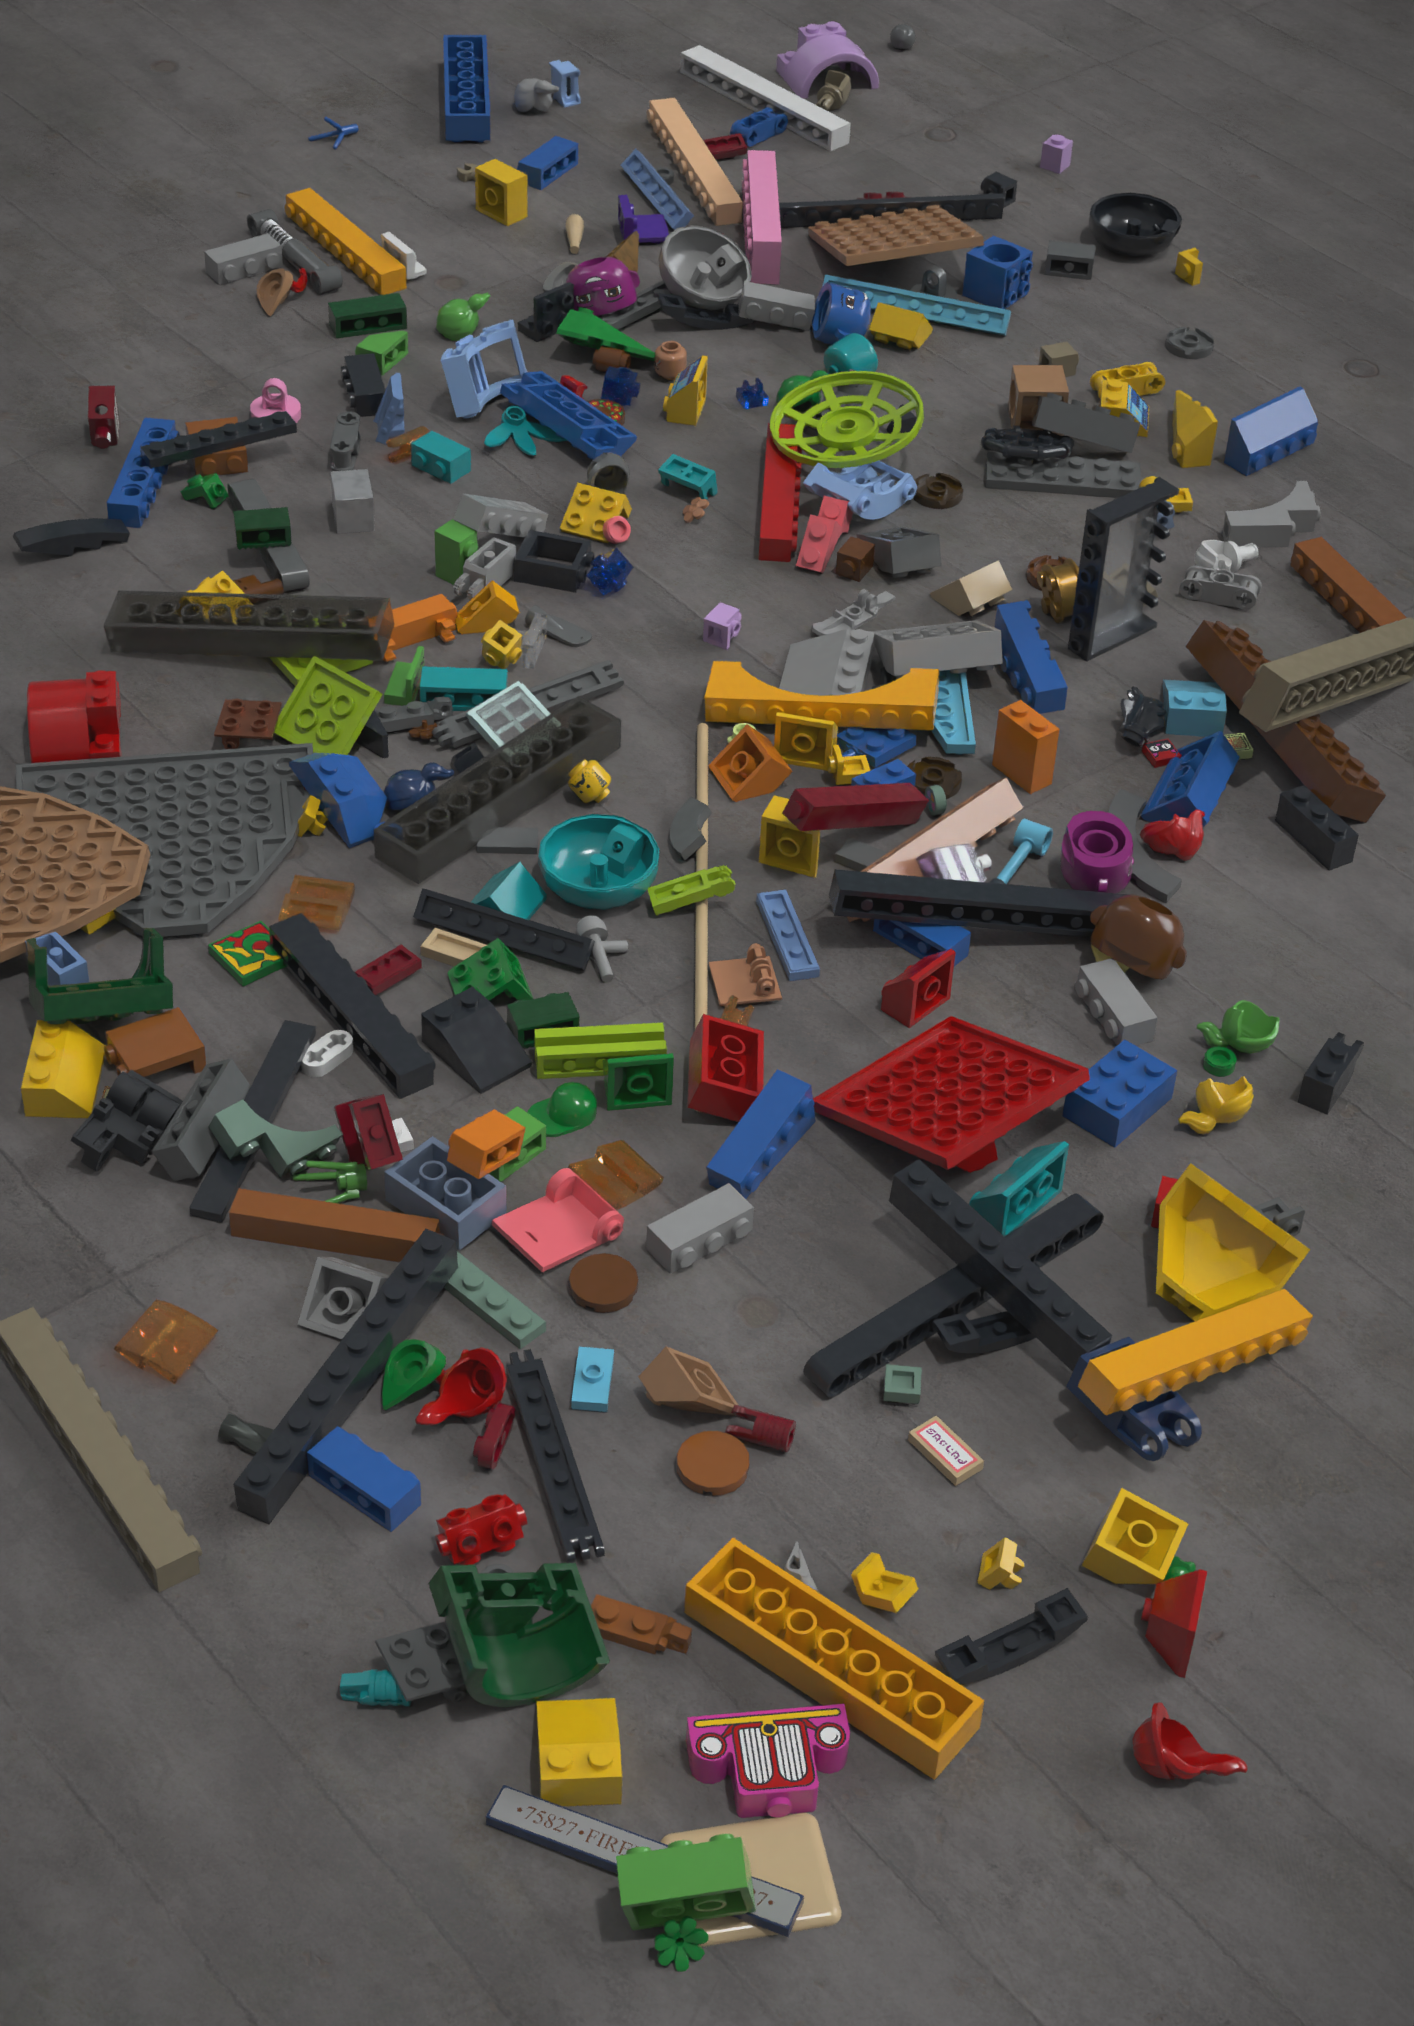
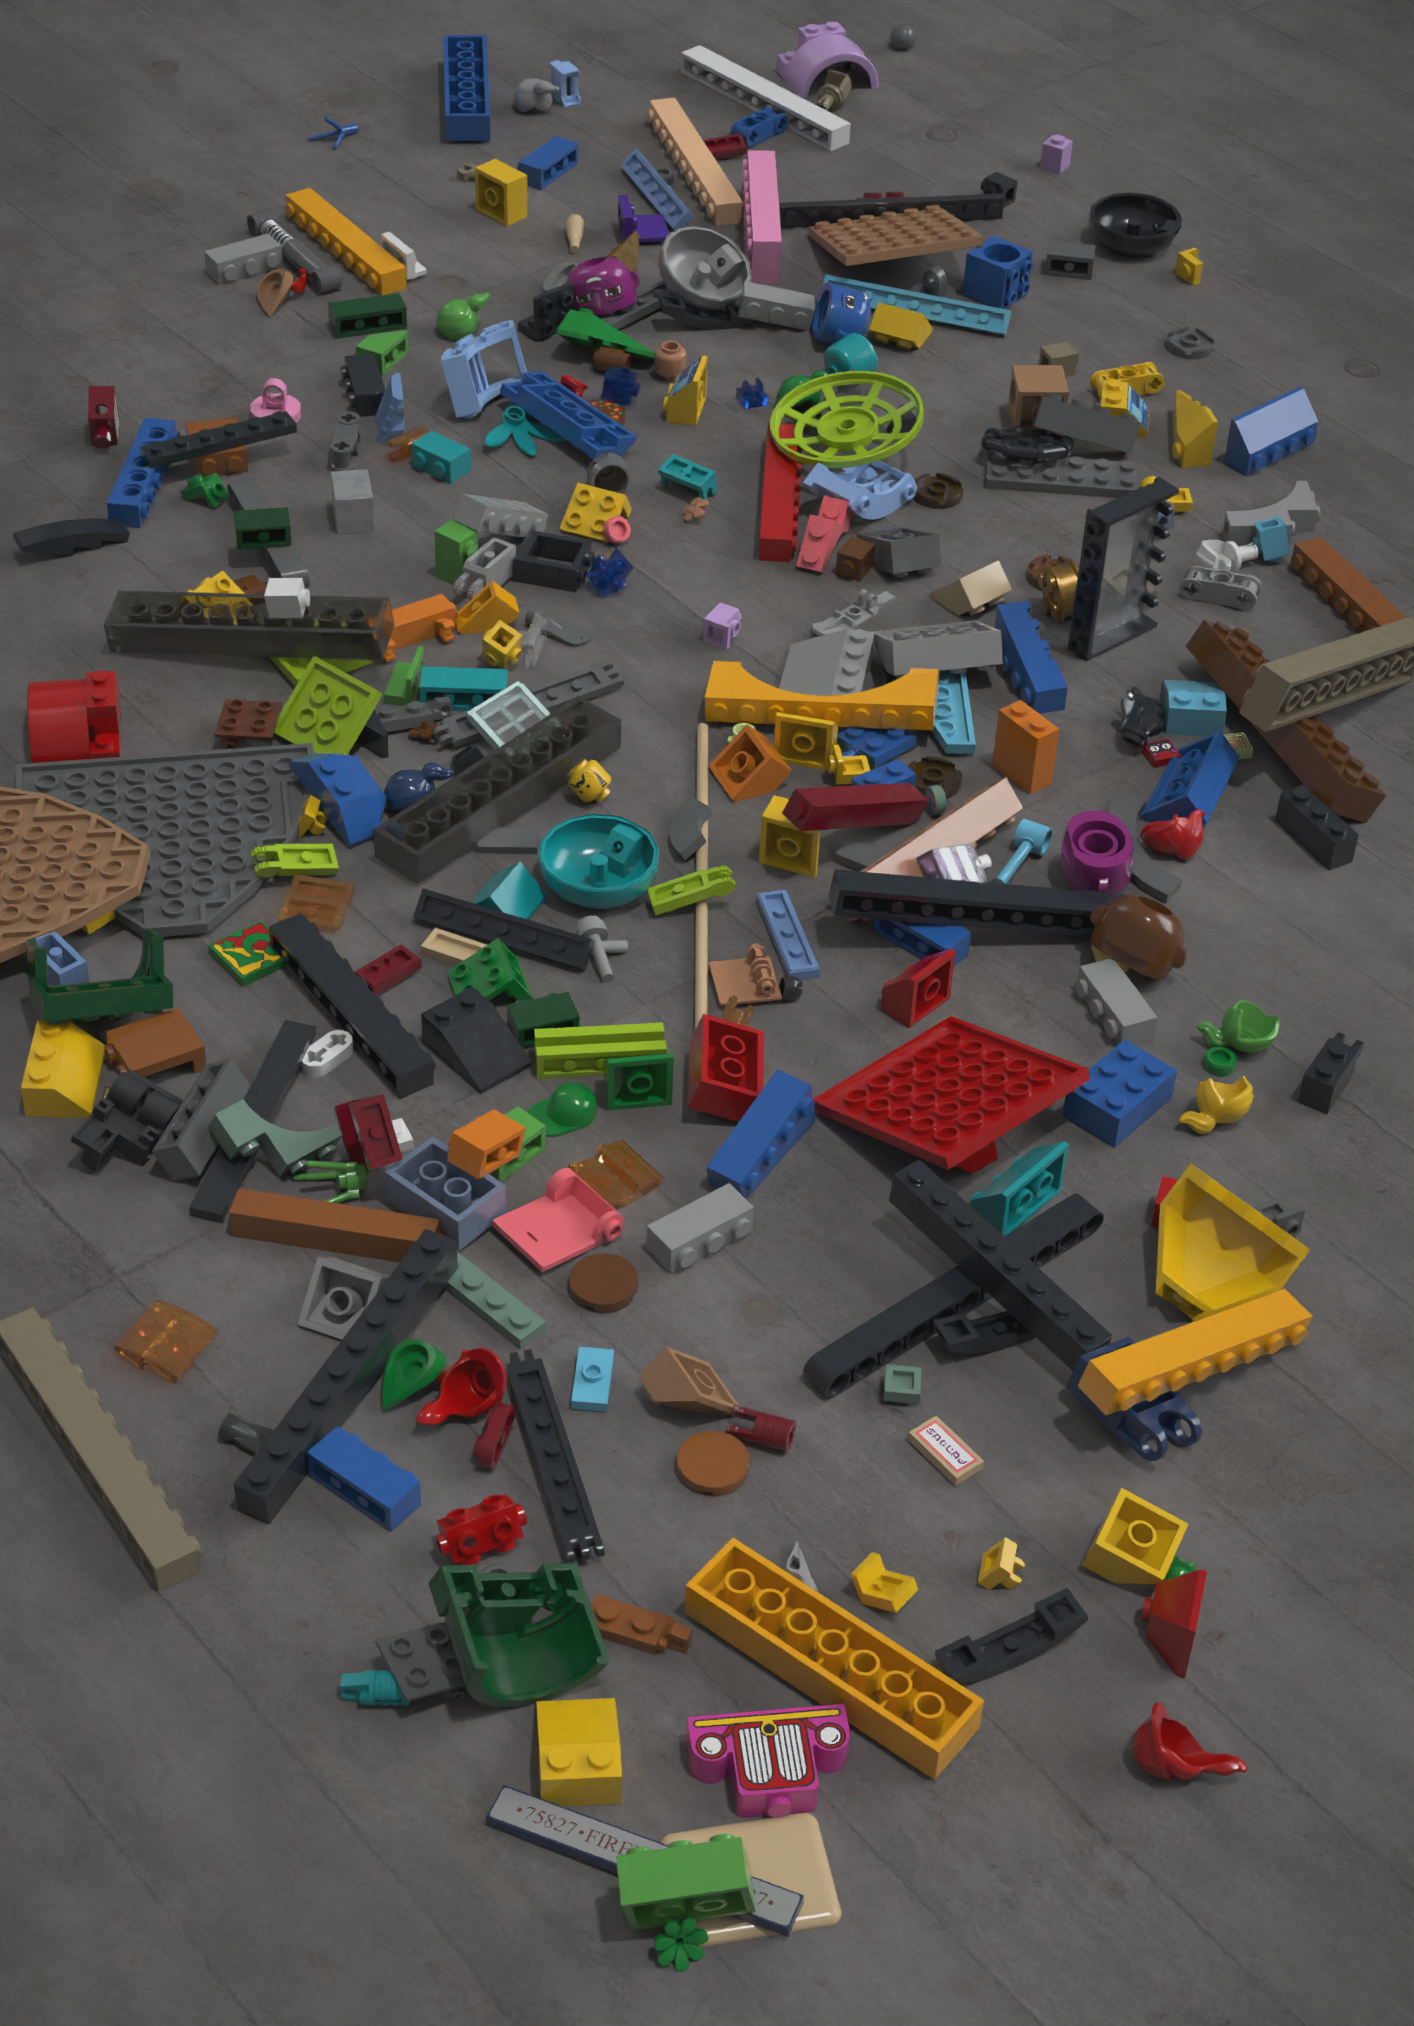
none -> lime hinge [250,844,339,878]
none -> white brick [264,578,310,618]
none -> black hinge [779,975,803,1001]
none -> medium azure brick [1253,516,1290,561]

